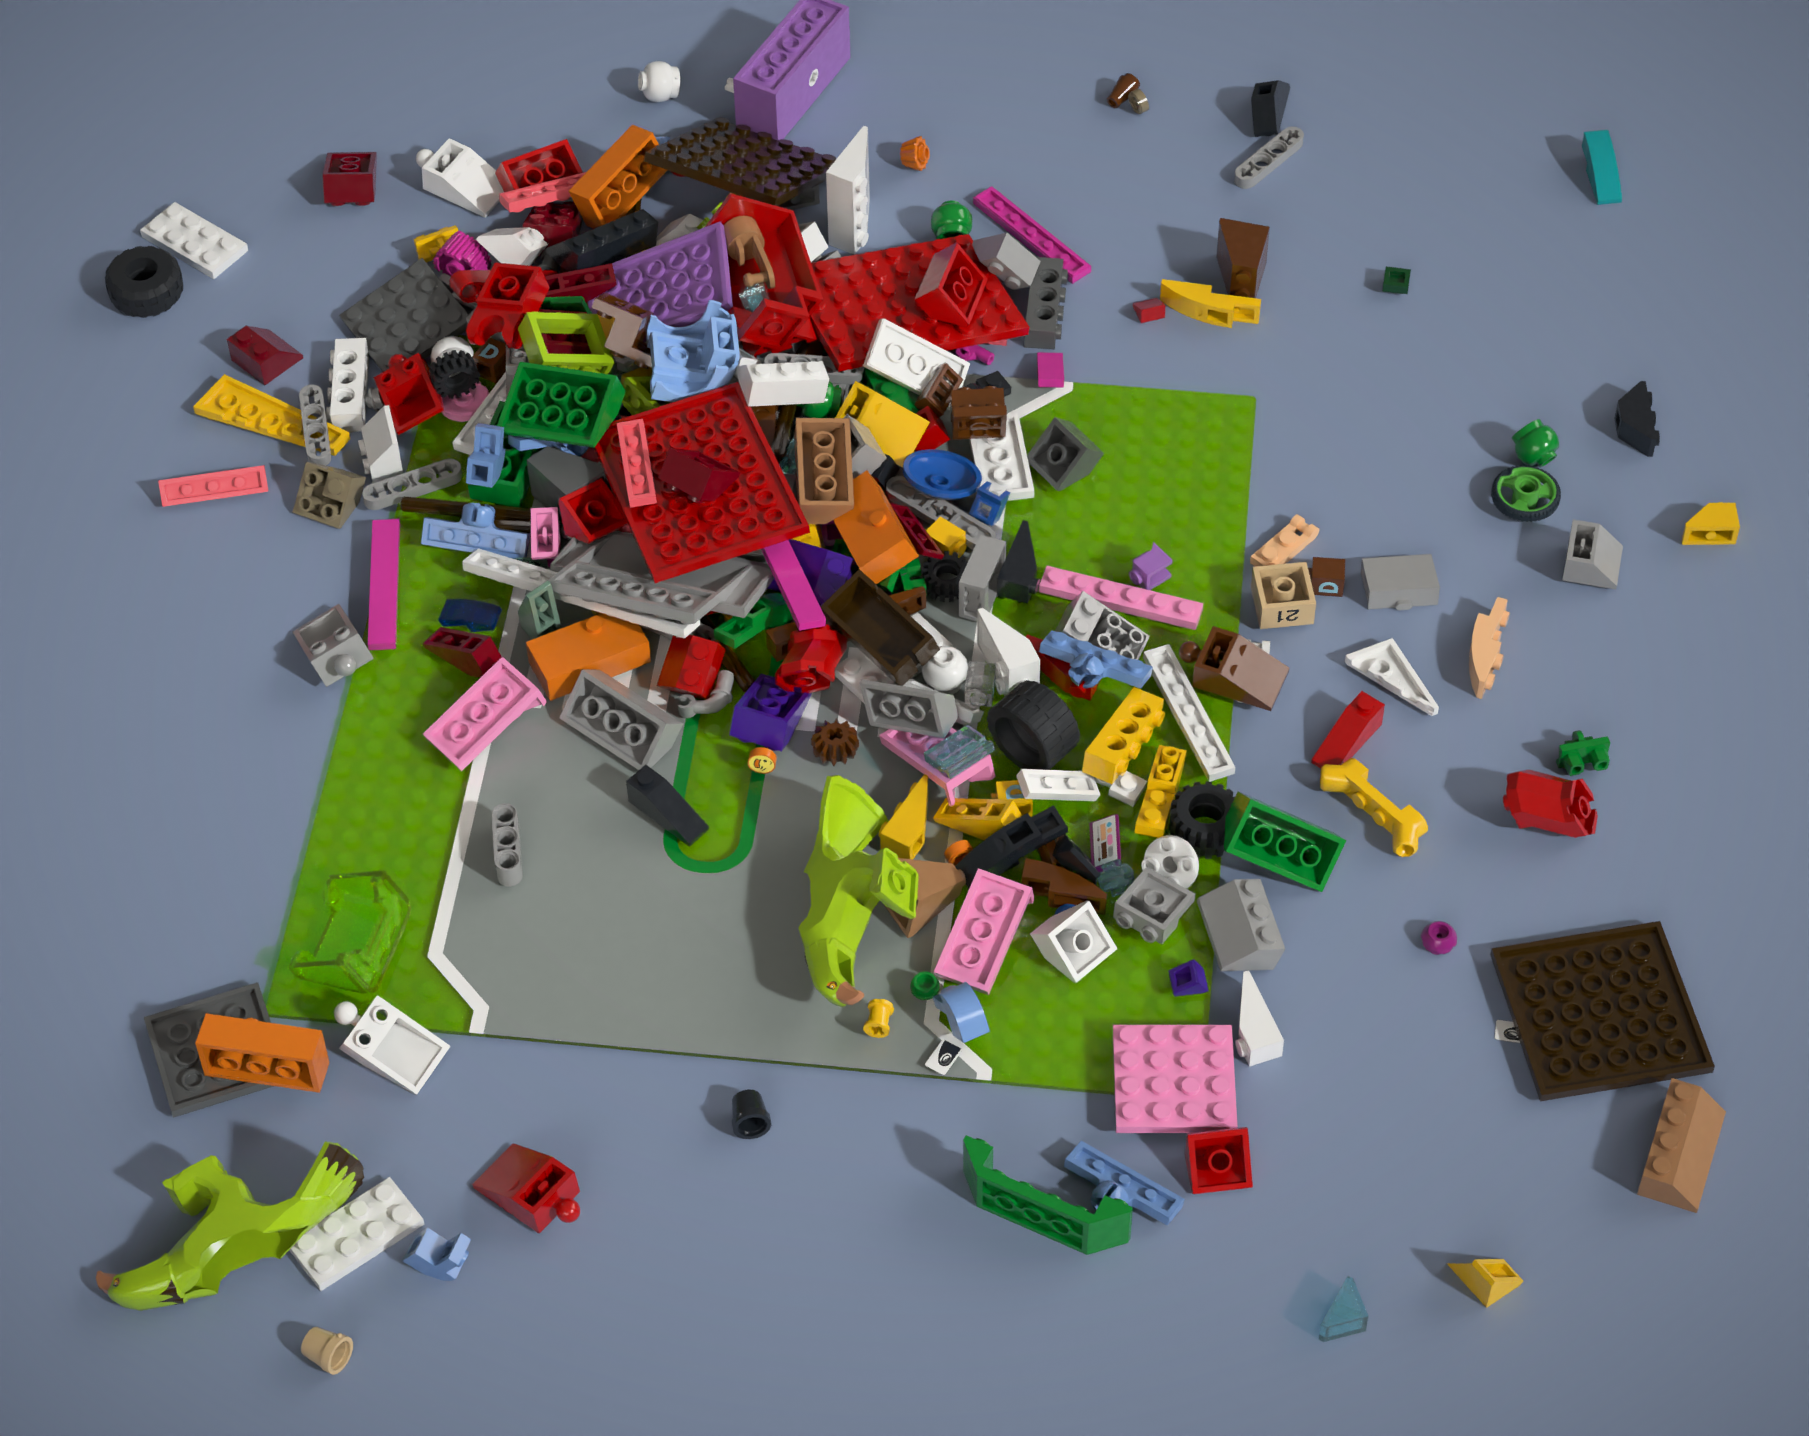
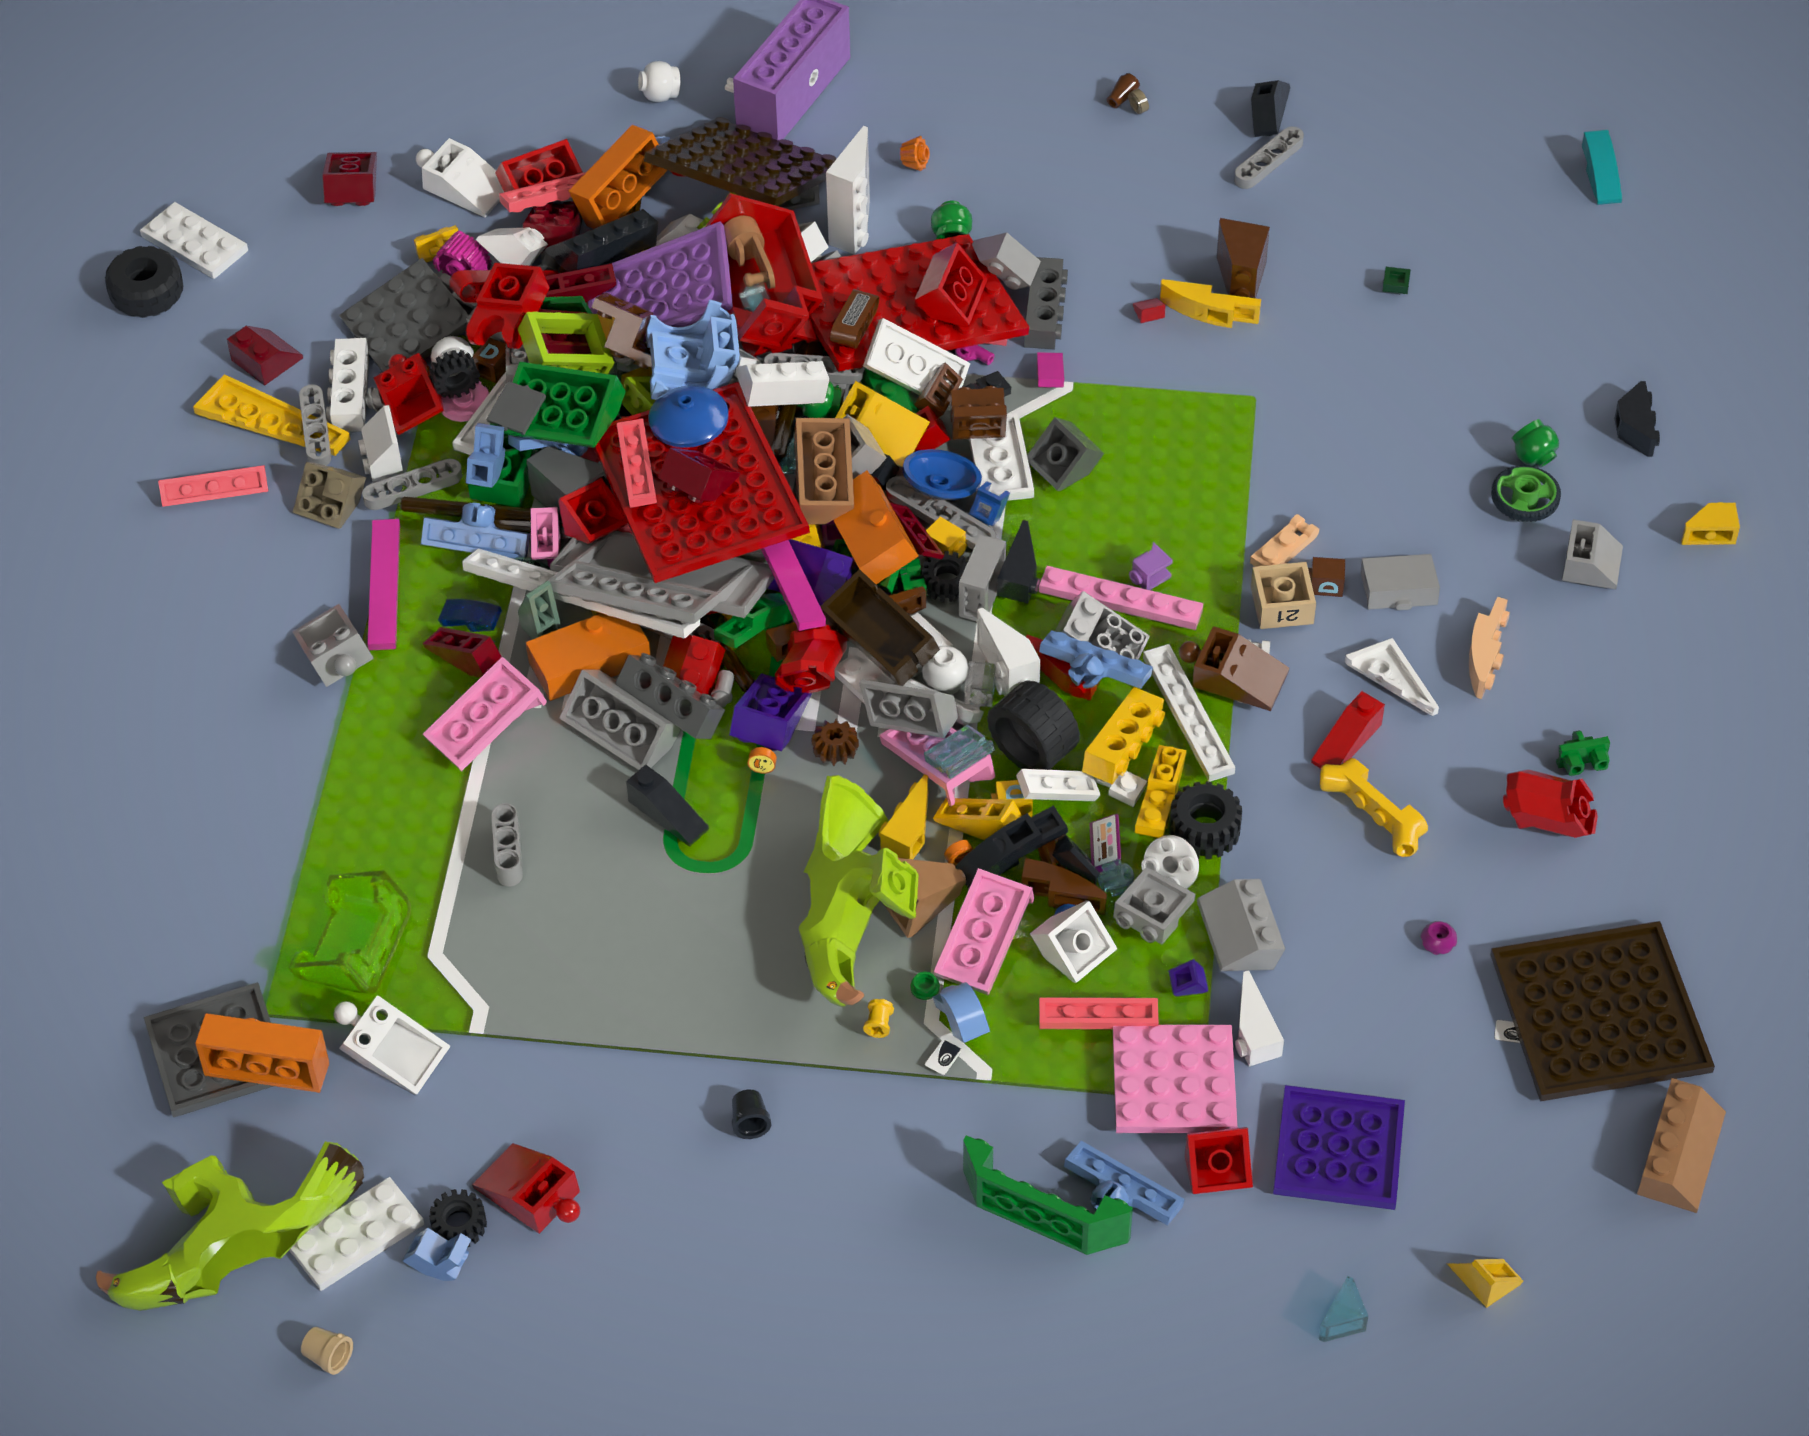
dark pink tile [973,186,1091,284] -> none
green slope [1224,791,1347,892] -> none
none -> black tyre [429,1189,487,1248]
none -> dark grey piece [486,381,546,435]
none -> dark grey brick [615,653,725,739]
none -> blue dish [648,385,729,448]
none -> reddish brown beam [830,289,880,349]
none -> coral plate [1039,998,1159,1029]
none -> dark purple plate [1273,1085,1405,1210]

